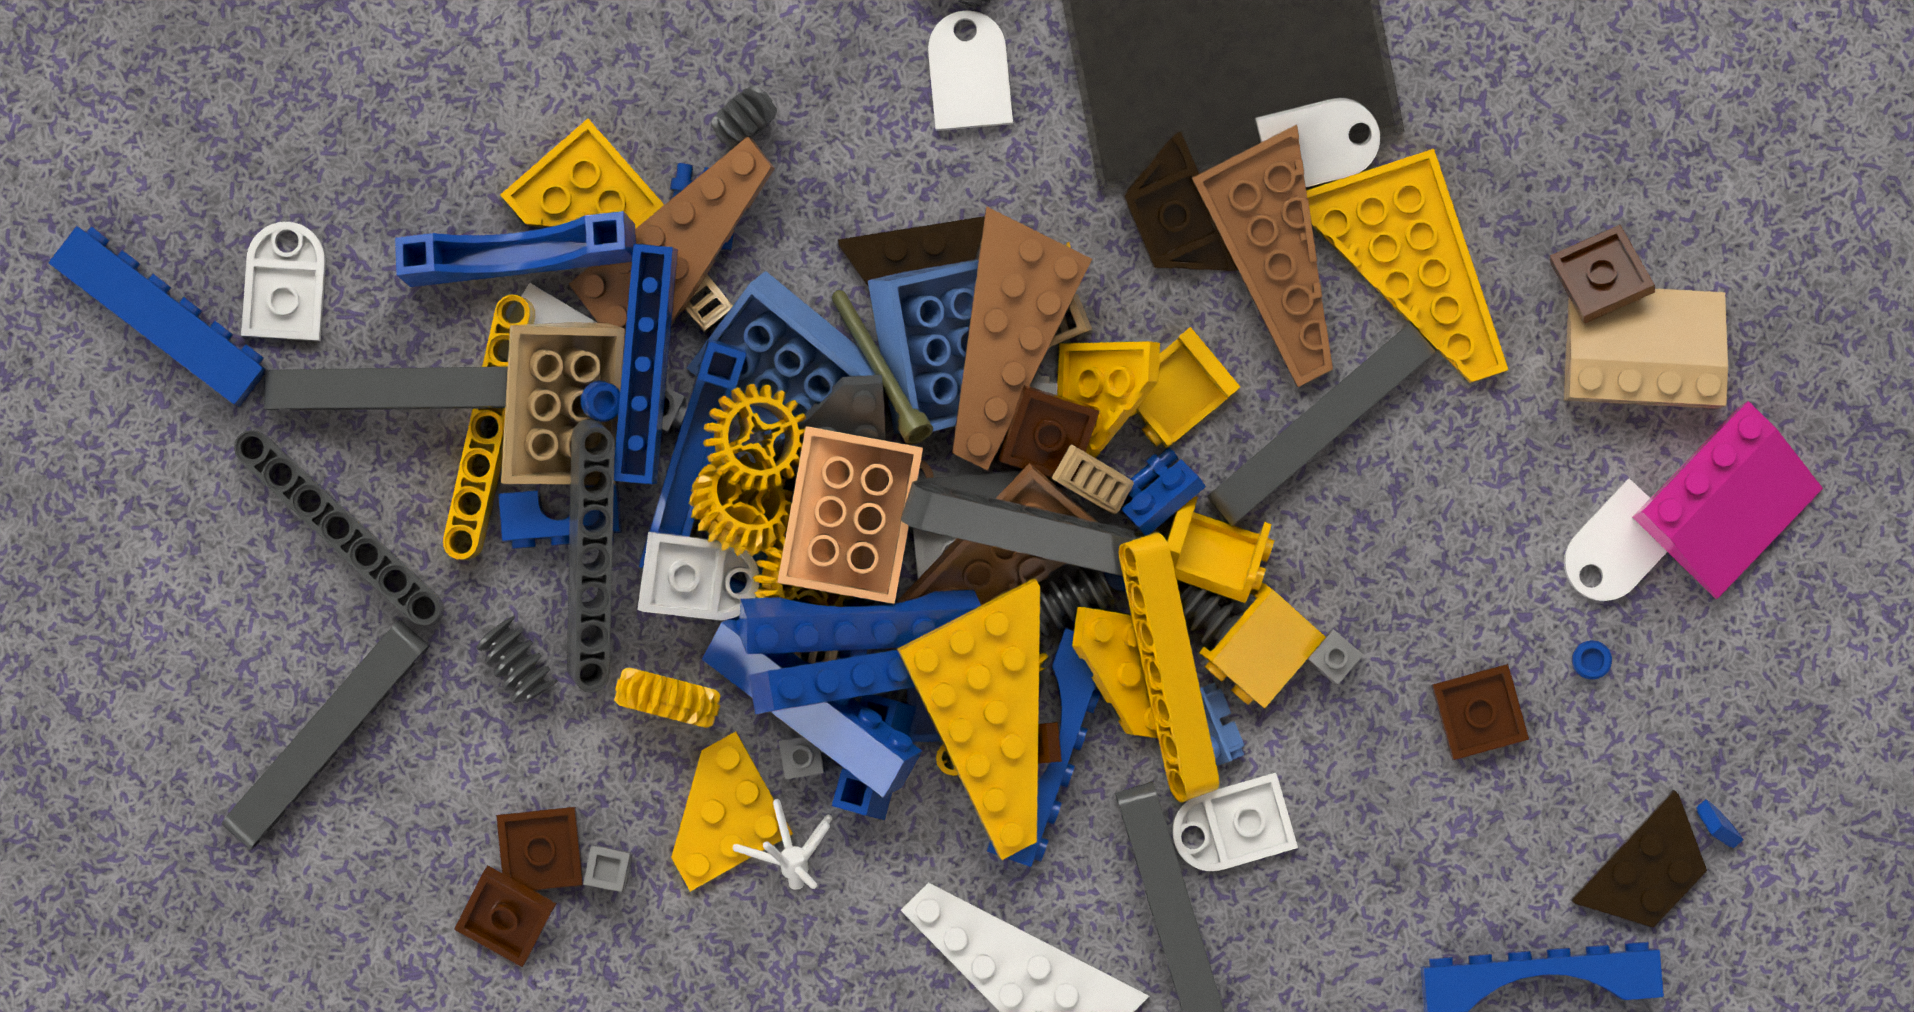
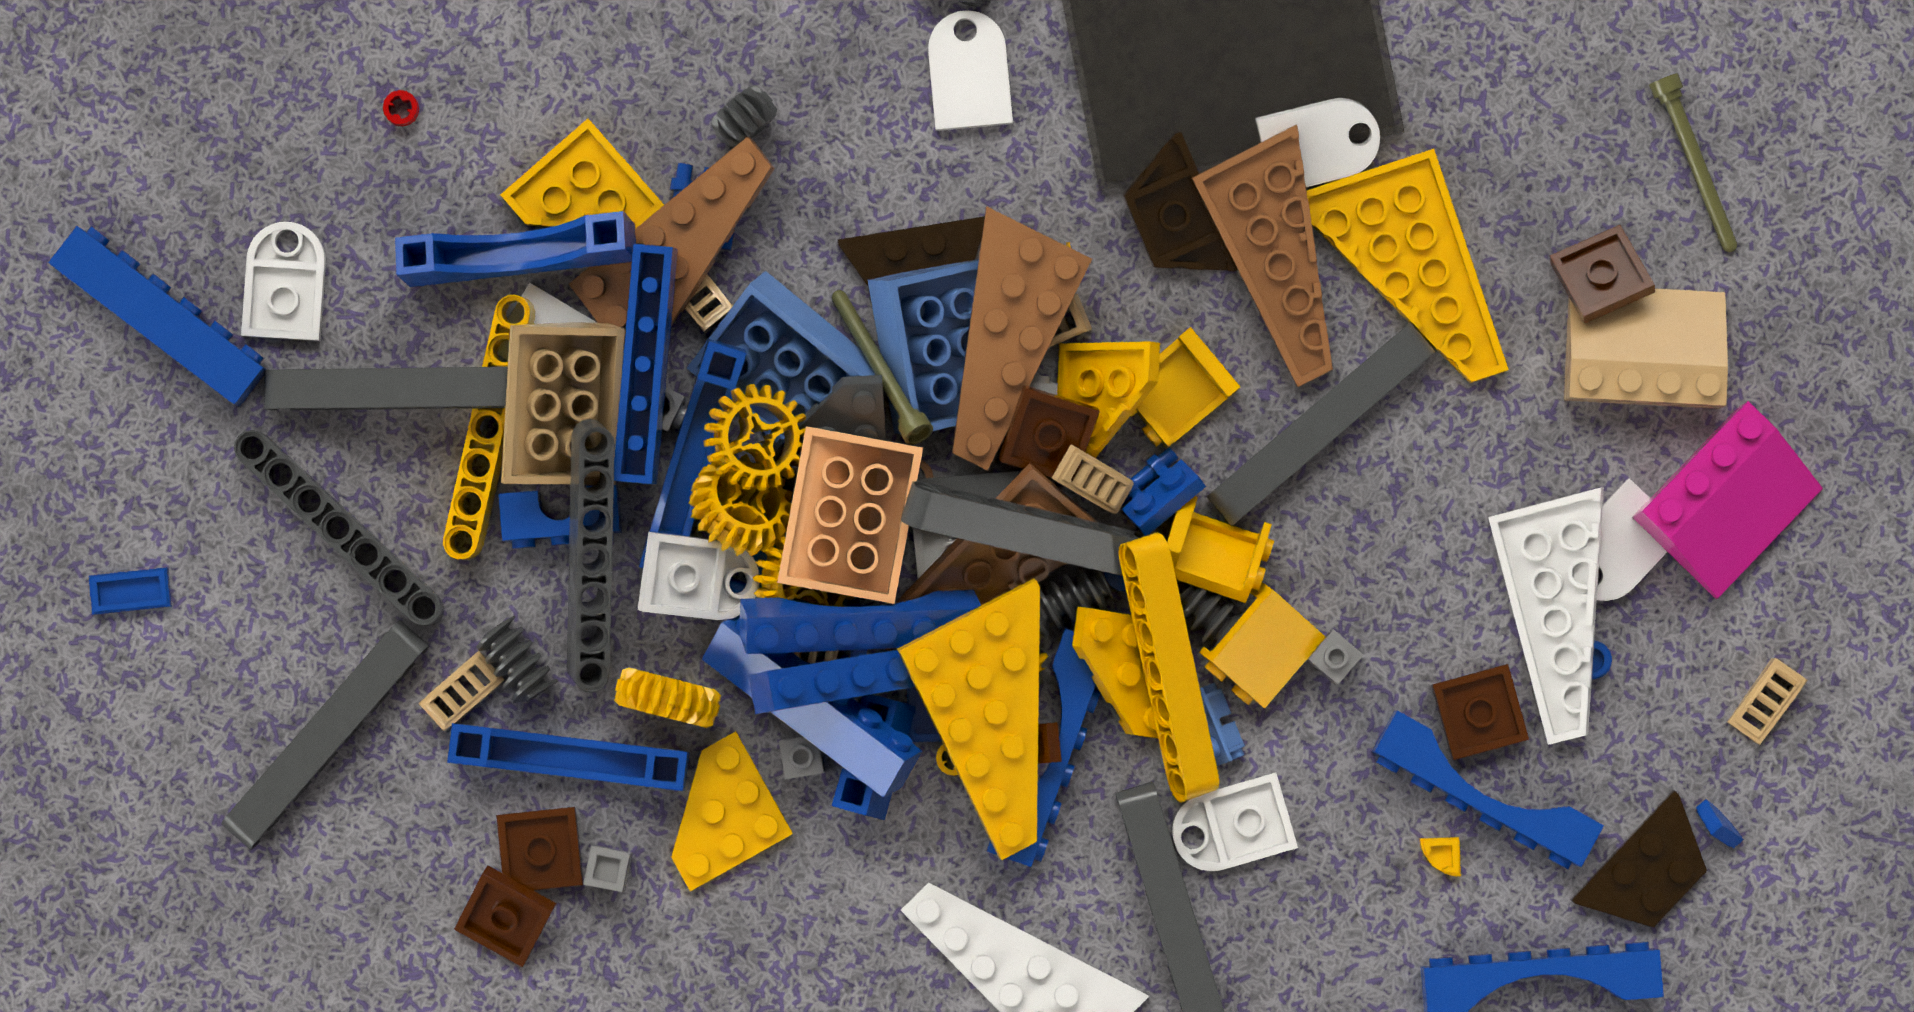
blue tile [581,381,620,422] -> none
white plant [732,799,832,890] -> none
none -> blue tile [89,567,172,615]
none -> red bush [383,90,419,127]
none -> tan slope [419,651,505,732]
none -> blue arch [447,723,690,791]
none -> blue arch [1371,710,1604,869]
none -> yellow tile [1419,837,1461,876]
none -> white wing [1488,487,1604,745]
none -> olive piece [1649,73,1737,253]
none -> tan slope [1727,658,1808,745]

